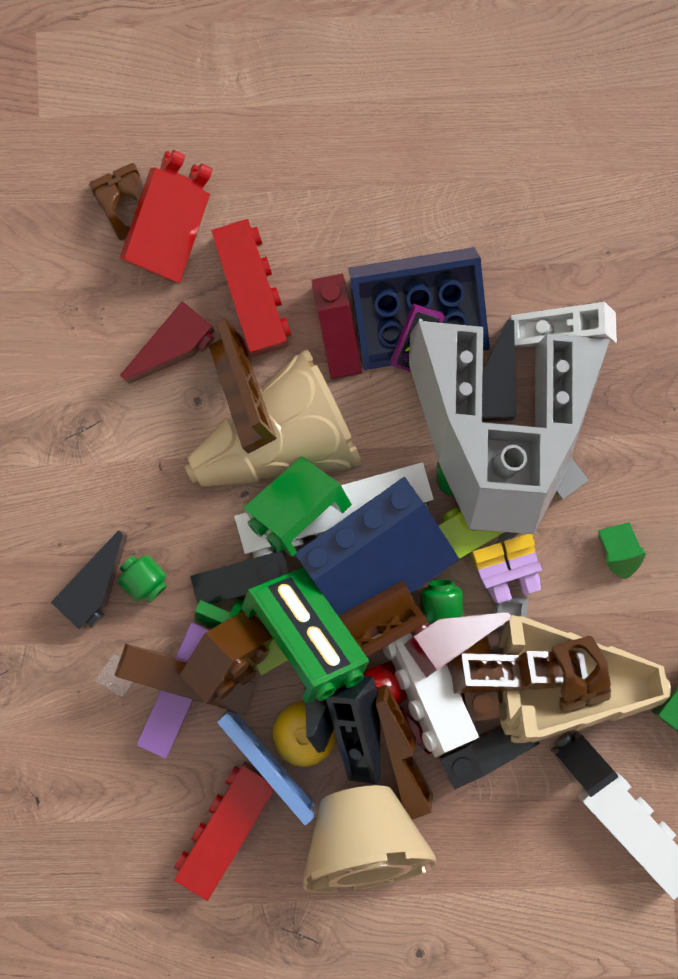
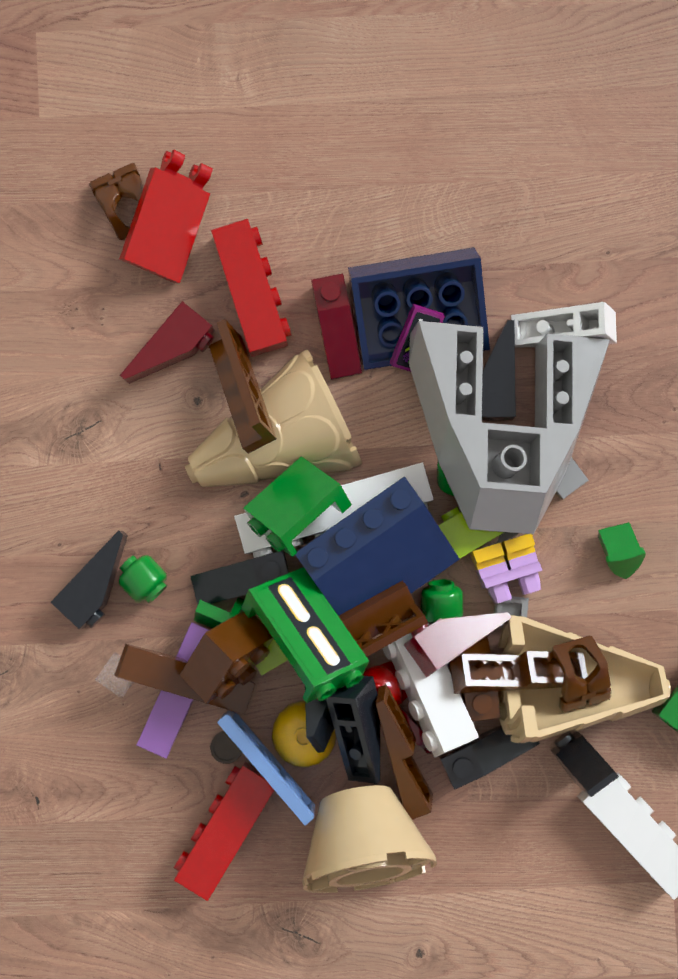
none -> dark brown piece [210,731,242,764]

